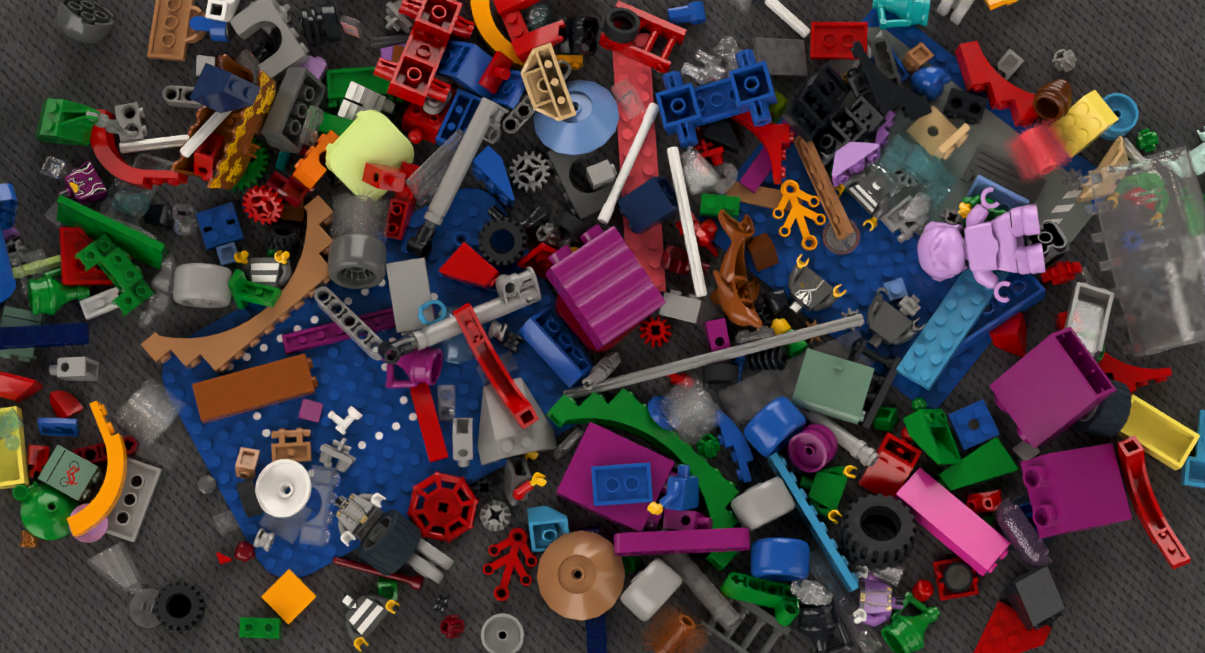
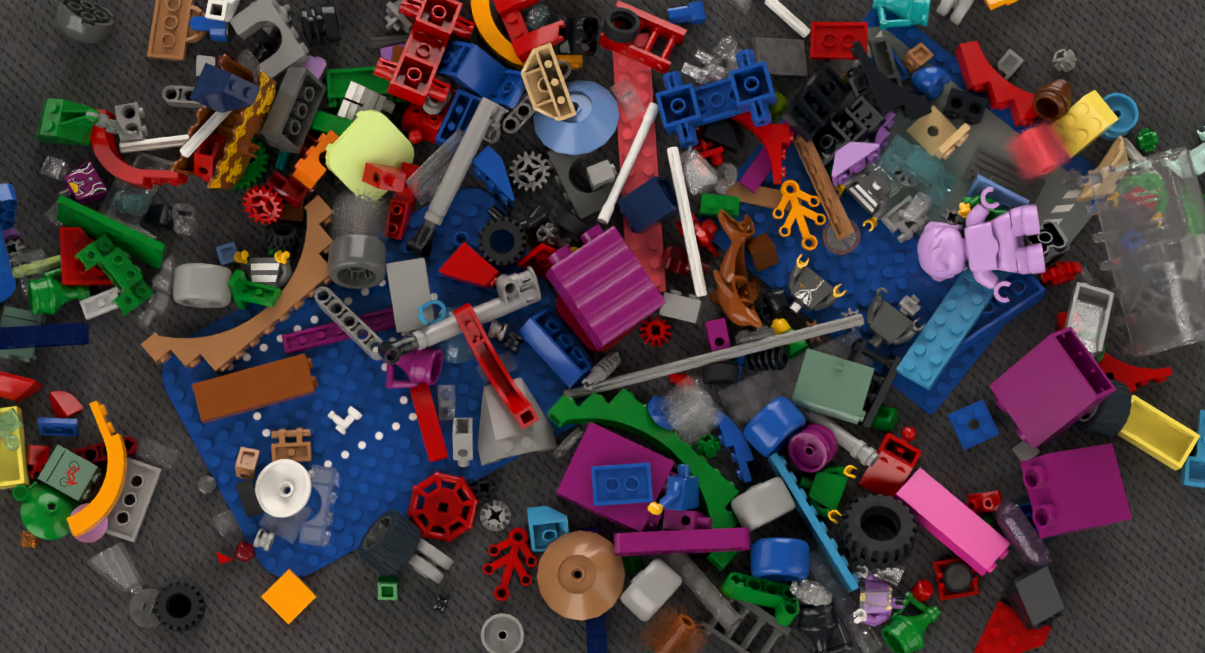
light grey torso [49,357,99,381] -> none
clear piece [115,378,185,445] -> none
blue brick [196,202,244,251] -> none
green brick [239,617,282,639] -> none
clear plate [299,105,324,147] -> none
magenta slope [299,399,323,423] -> none
light grey hips [319,438,357,472] -> none
dark red piece [332,557,424,591] -> none
light grey torso [335,493,386,546] -> none
tile [340,15,363,38] -> none
torso [341,594,400,652] -> none
dark red gear [440,615,465,639] -> none
red tile [478,51,514,94] -> none
dark grey torso [504,451,547,506] -> none
medium blue plate [883,277,908,302] -> none
green slope [903,397,962,465] -> none
green slope [936,437,1018,492] -> none
red slope [989,312,1027,357] -> none
red arch [1117,436,1191,570] -> none

